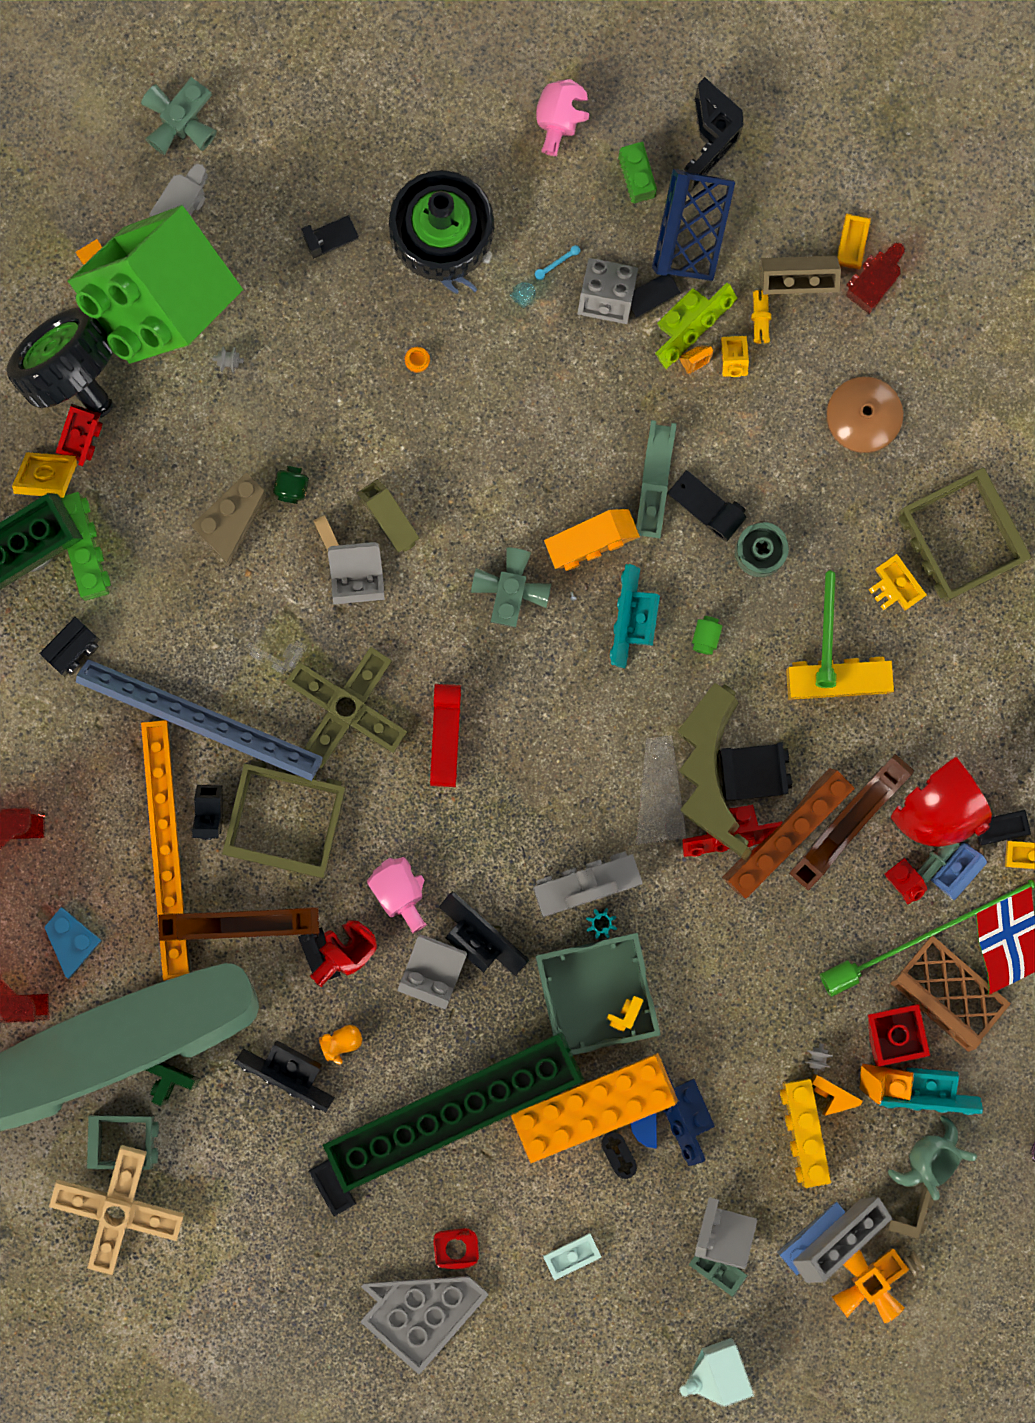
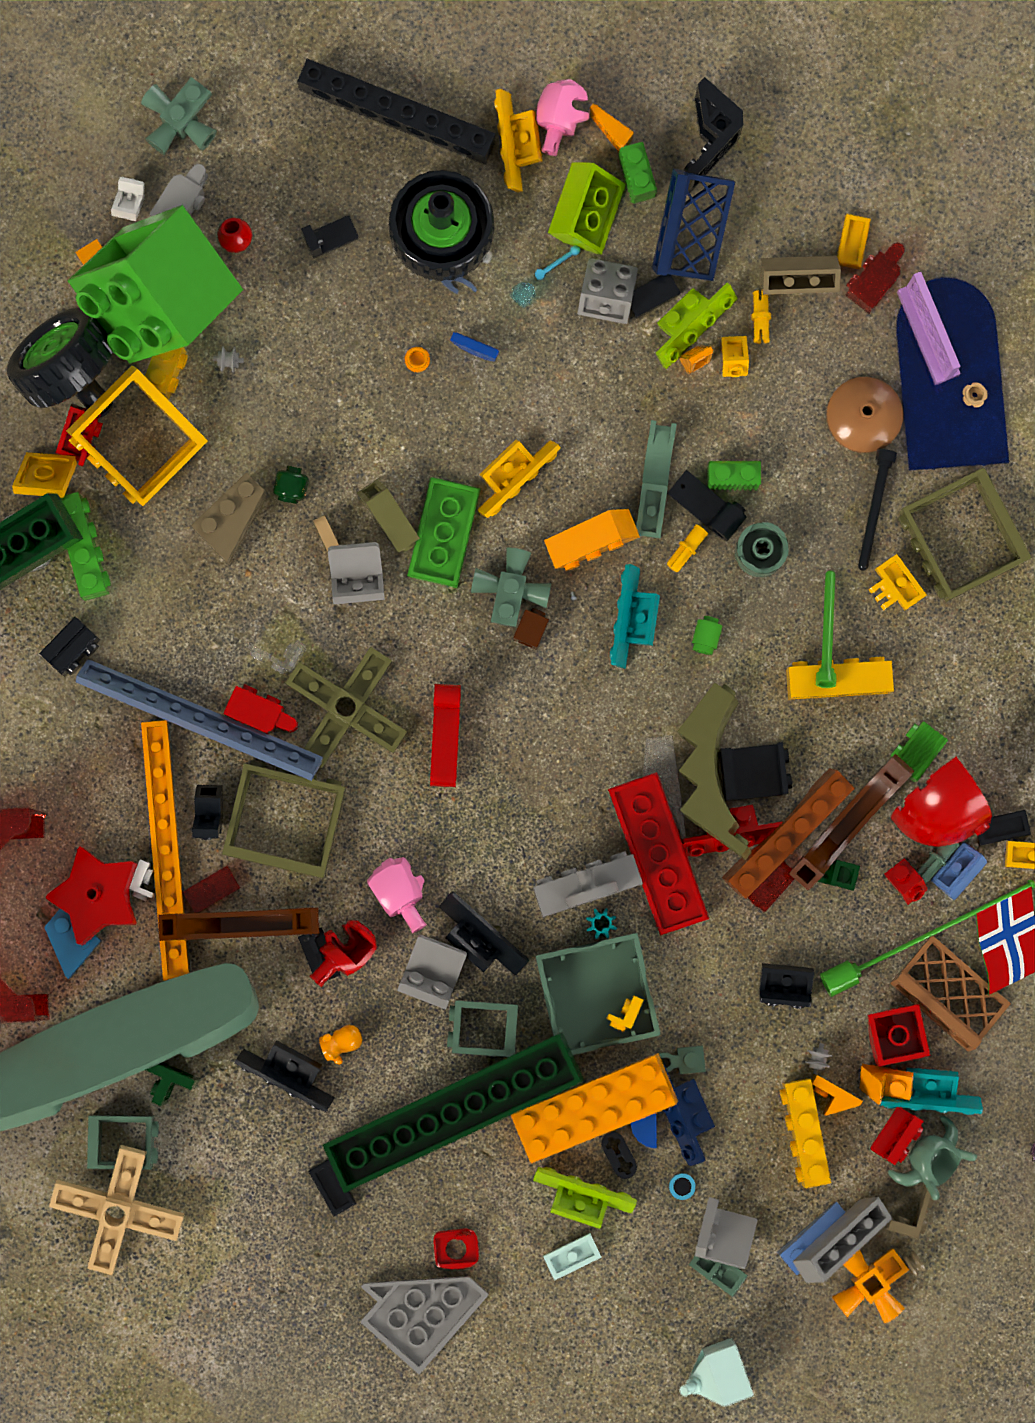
none -> red plate [46,847,137,945]
none -> yellow window [67,365,208,506]
none -> white bracket [111,177,144,221]
none -> white bracket [129,859,156,901]
none -> yellow brick [145,347,188,400]
none -> clear red plate [183,865,241,913]
none -> red piece [217,218,252,253]
none -> red hinge [223,684,298,734]
none -> black brick [297,58,495,165]
none -> bright green tile [407,477,480,588]
none -> sand green window [447,1000,518,1057]
none -> blue tile [450,332,499,361]
none -> yellow bracket [477,440,561,518]
none -> yellow bracket [494,89,542,192]
none -> reddish brown brick [513,608,549,650]
none -> lime bracket [533,1167,637,1229]
none -> lime slope [548,162,626,255]
none -> light orange slope [589,104,634,152]
none -> red tile [608,772,709,936]
none -> sand green plate [659,1045,706,1074]
none -> yellow axle [667,524,708,572]
none -> tile [669,1173,696,1200]
none -> bright green brick [707,461,761,491]
none -> clear red hinge [747,861,794,913]
none -> black bracket [758,963,814,1009]
none -> dark green slope [818,859,860,891]
none -> black piece [858,449,897,571]
none -> red bracket [870,1107,924,1165]
none -> bright green brick [890,721,948,782]
none -> clear blue piece [896,277,1009,471]
none -> lavender fence [897,272,961,385]
none -> tan plate [962,382,988,407]

